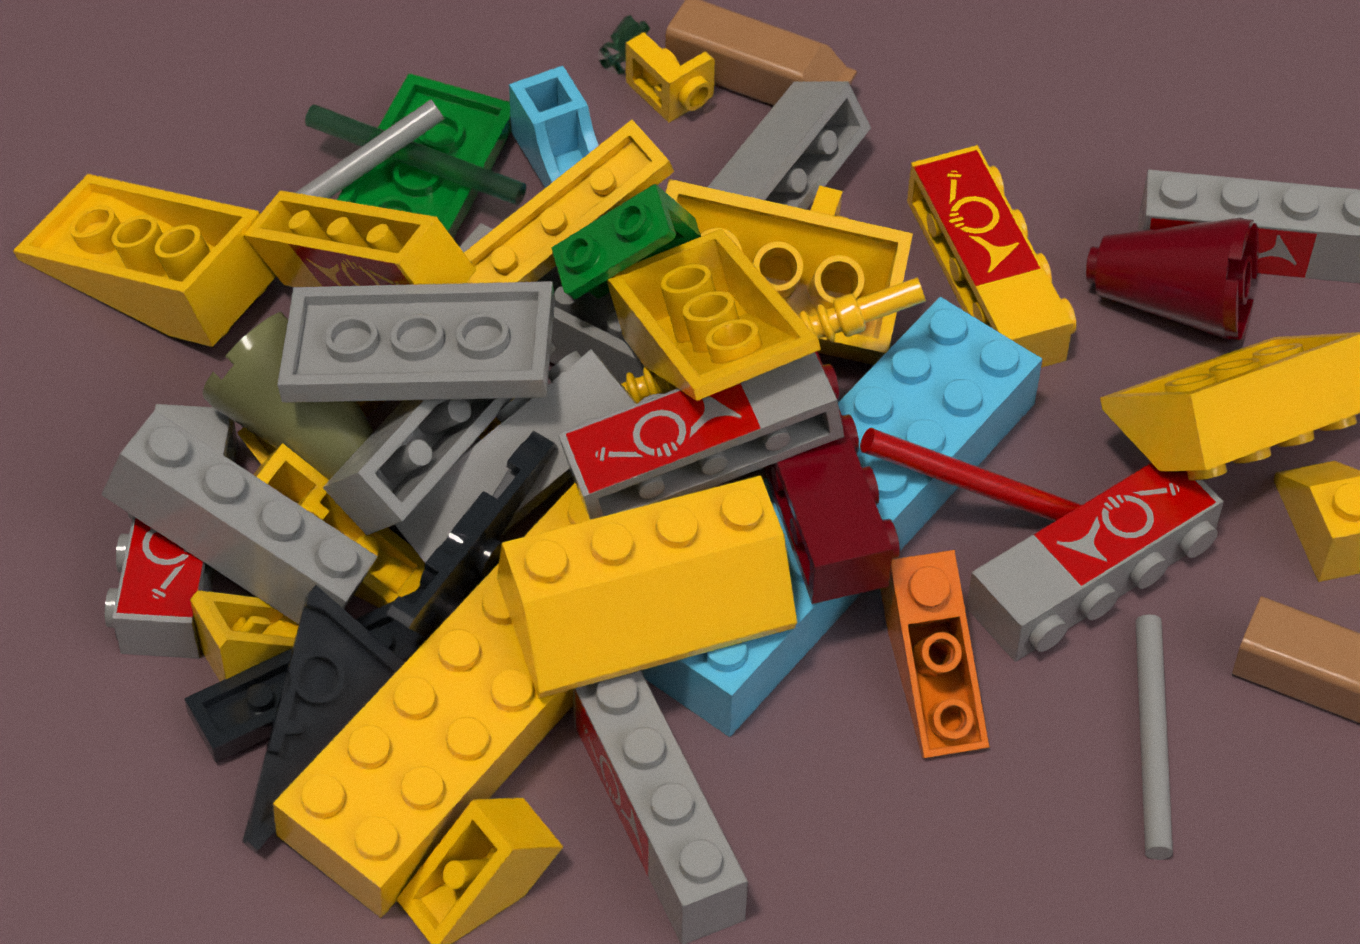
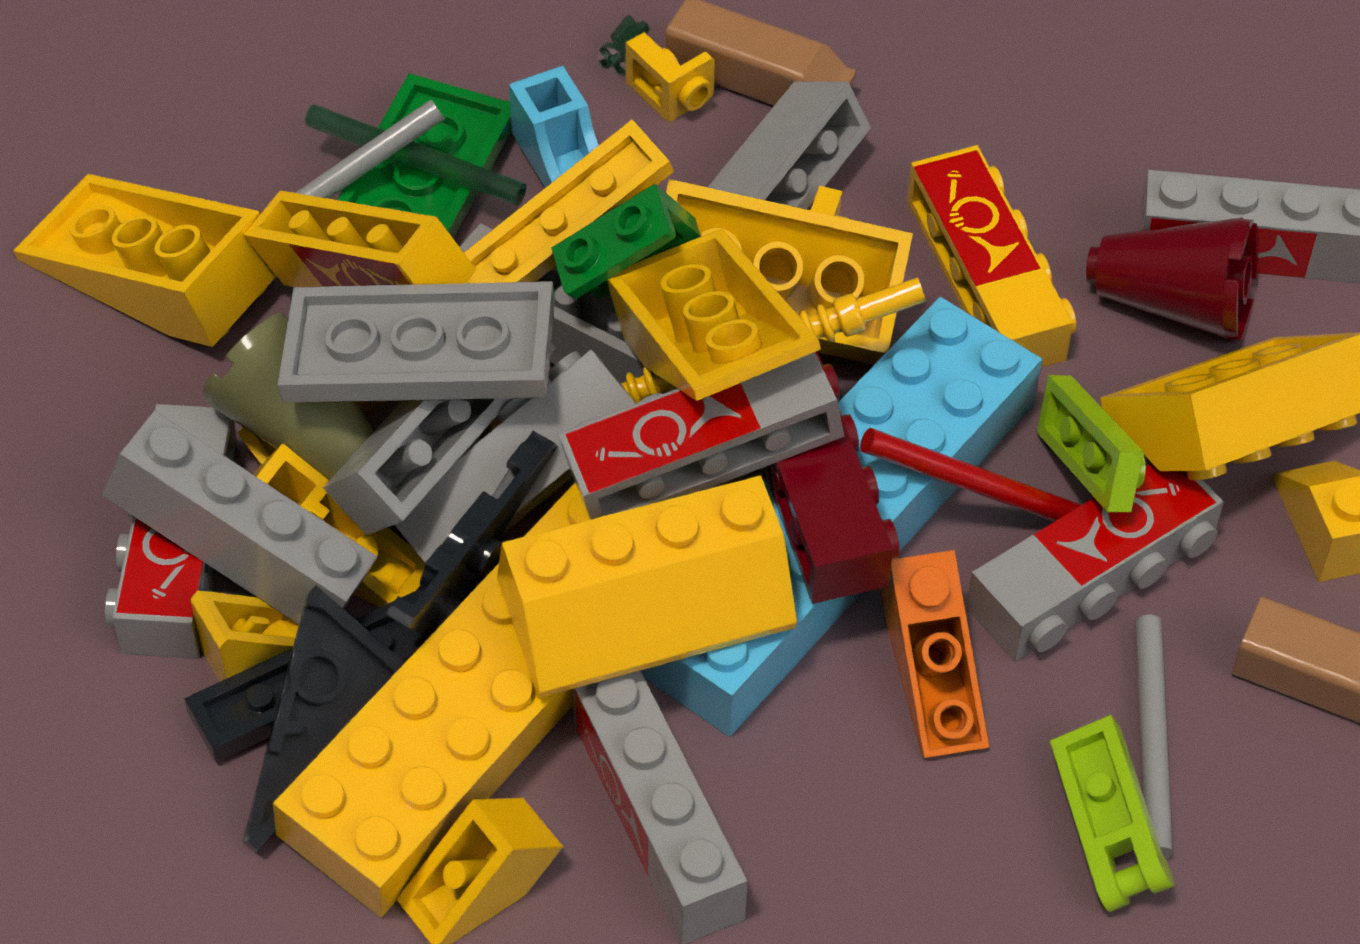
none -> lime plate [1037,375,1146,512]
none -> lime plate [1050,715,1174,912]

